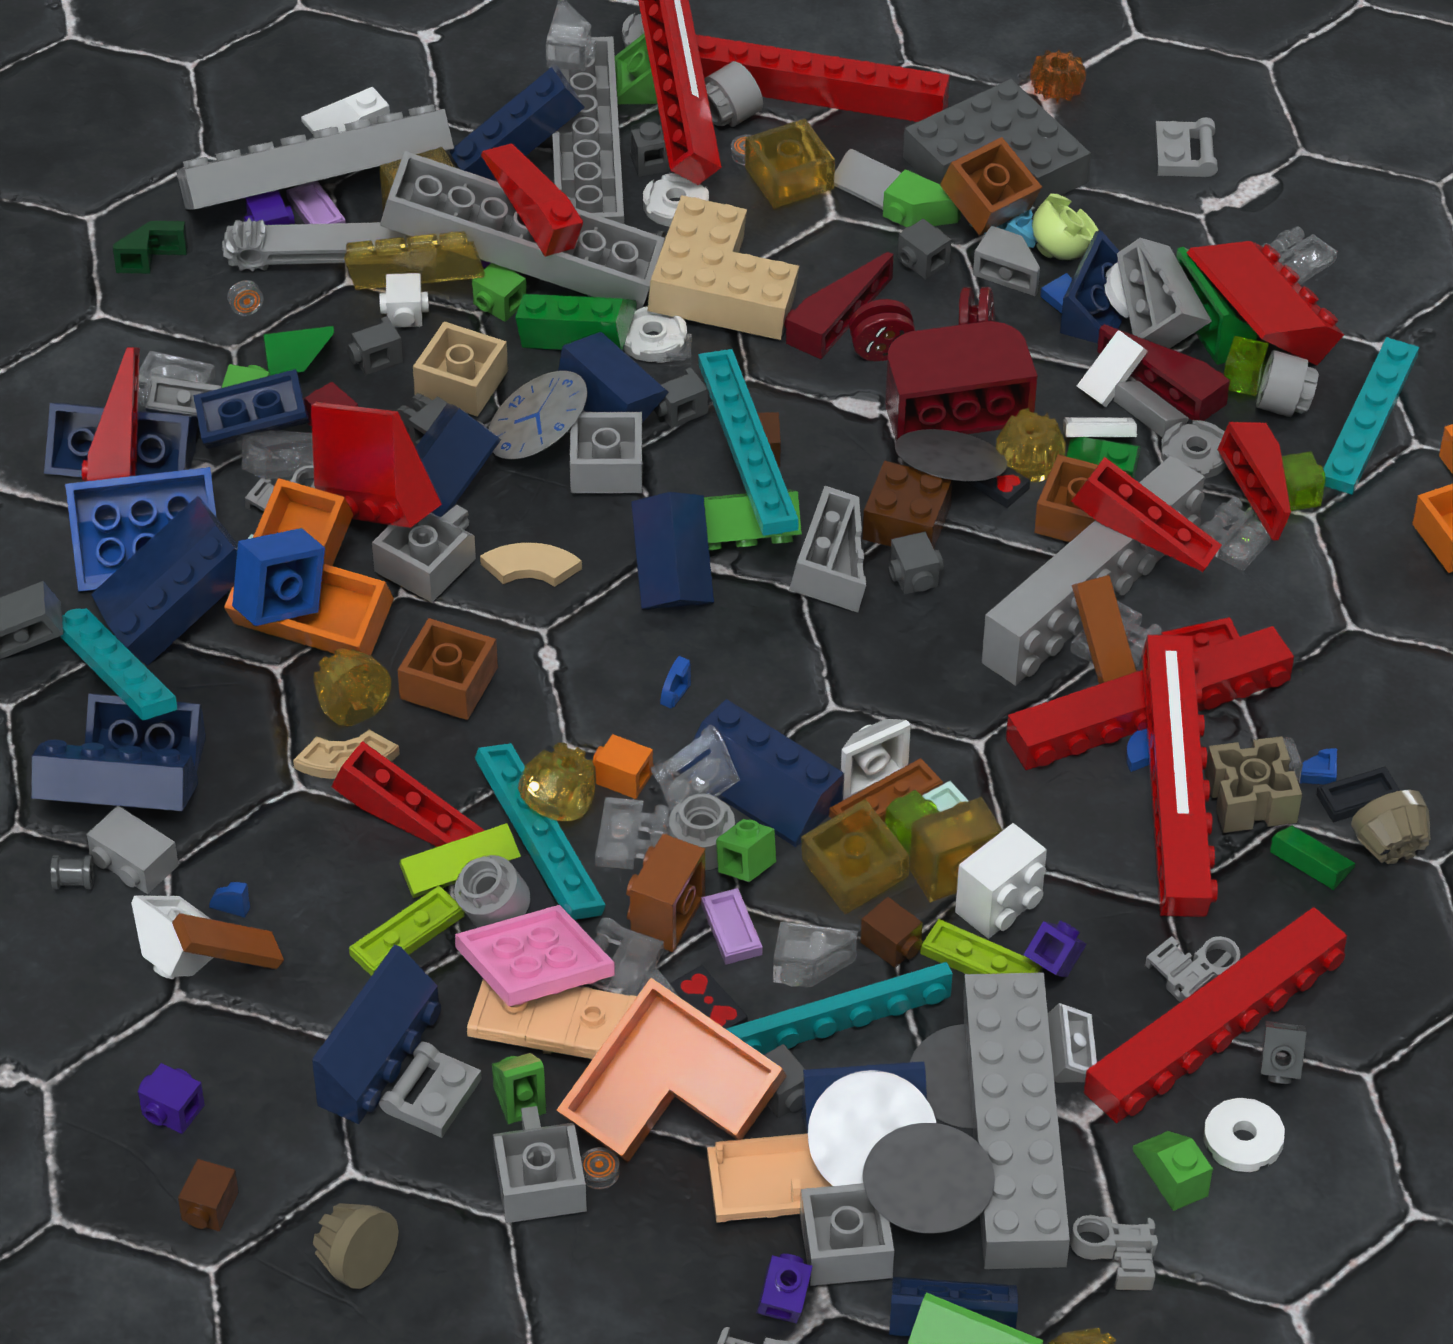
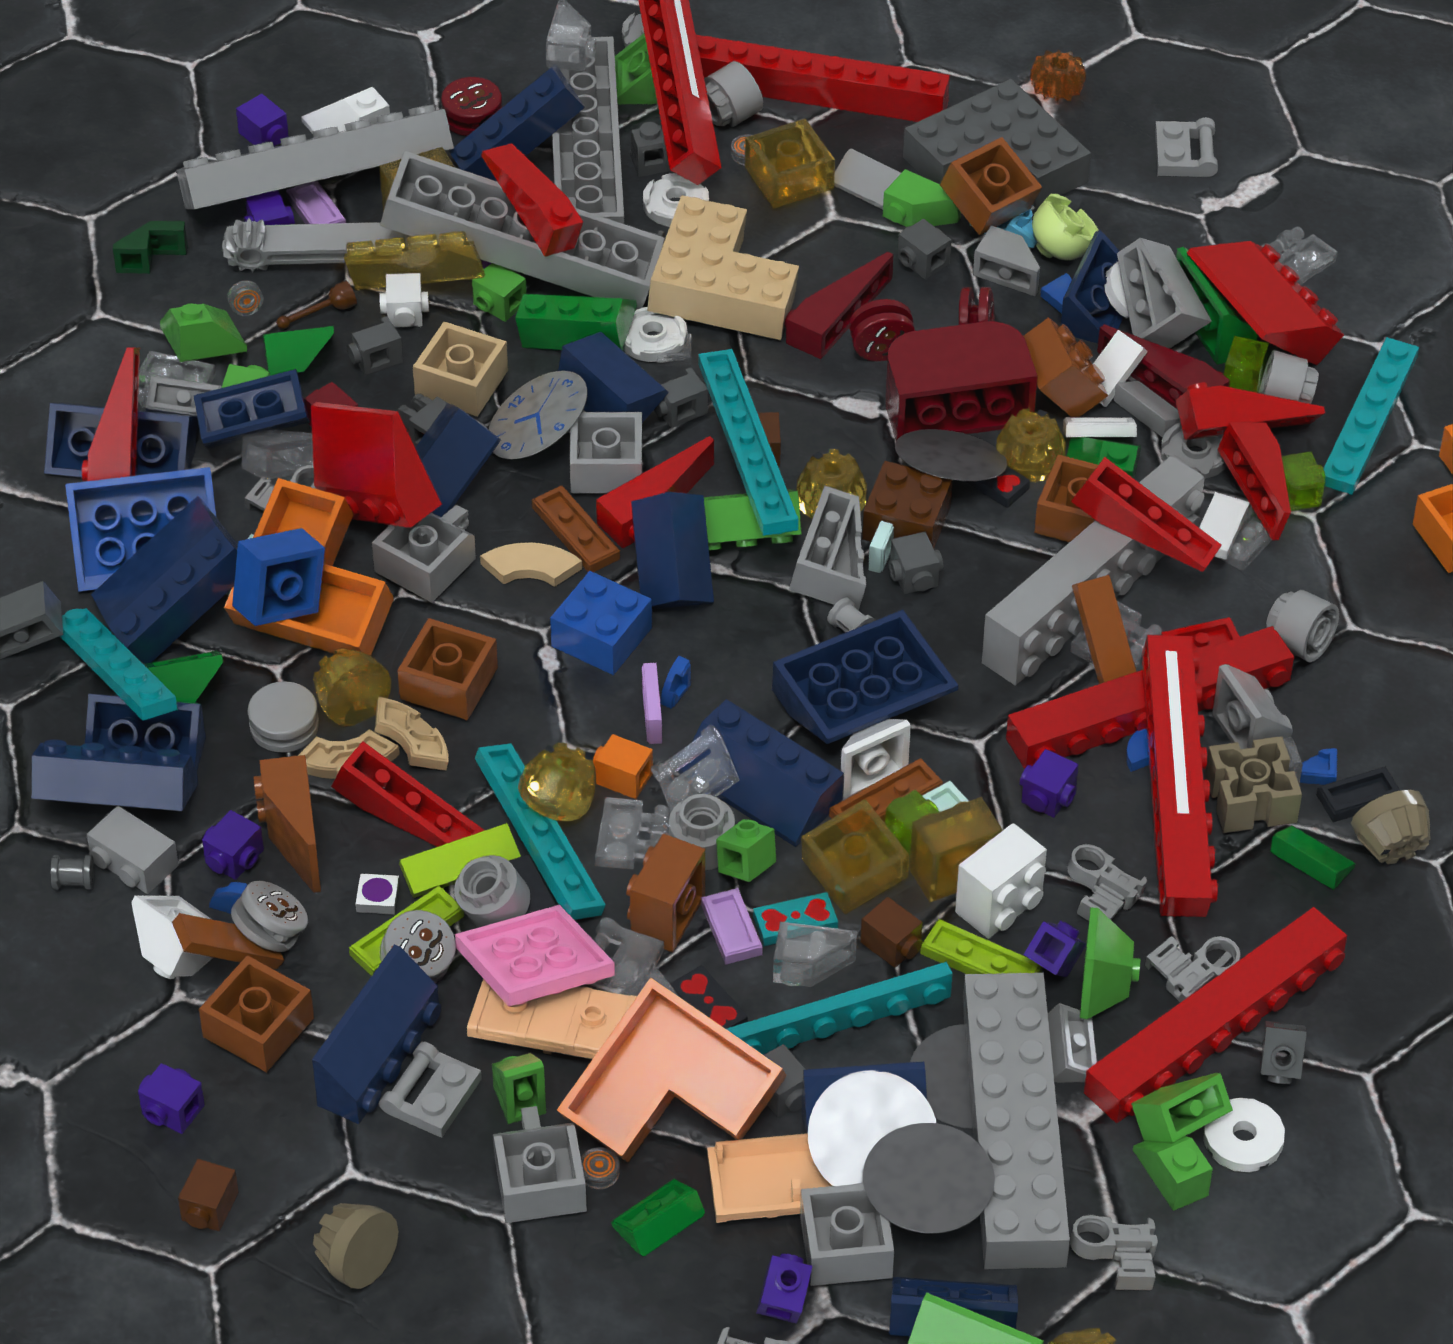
none -> green slope [145,650,223,703]
none -> bright green slope [160,304,247,362]
none -> dark orange brick [199,955,314,1072]
none -> dark purple brick [202,810,264,880]
none -> light grey head [231,881,308,952]
none -> dark purple brick [236,94,289,146]
none -> light grey head [248,681,319,753]
none -> dark orange slope [253,755,321,893]
none -> reddish brown hinge [276,280,357,329]
none -> tile [356,874,399,915]
none -> tan tile [374,697,449,771]
none -> light grey head [380,910,456,983]
none -> dark red head [441,77,502,136]
none -> dark orange tile [532,485,620,572]
none -> blue brick [550,571,652,675]
none -> red slope [596,436,714,549]
none -> green slope [611,1179,705,1256]
none -> lavender tile [642,663,662,744]
none -> teal tile [753,892,838,946]
none -> dark blue slope [772,610,959,744]
none -> clear yellow piece [796,449,867,519]
none -> light grey bush [827,597,875,633]
none -> light aqua tile [868,521,894,573]
none -> dark purple brick [1019,749,1079,818]
none -> dark orange brick [1023,317,1108,417]
none -> light grey piece [1067,844,1147,921]
none -> bright green slope [1080,907,1141,1019]
none -> bright green slope [1131,1073,1233,1143]
none -> red slope [1175,382,1325,440]
none -> white tile [1199,492,1250,560]
none -> light grey slope [1212,664,1293,751]
none -> light grey piece [1266,590,1339,662]

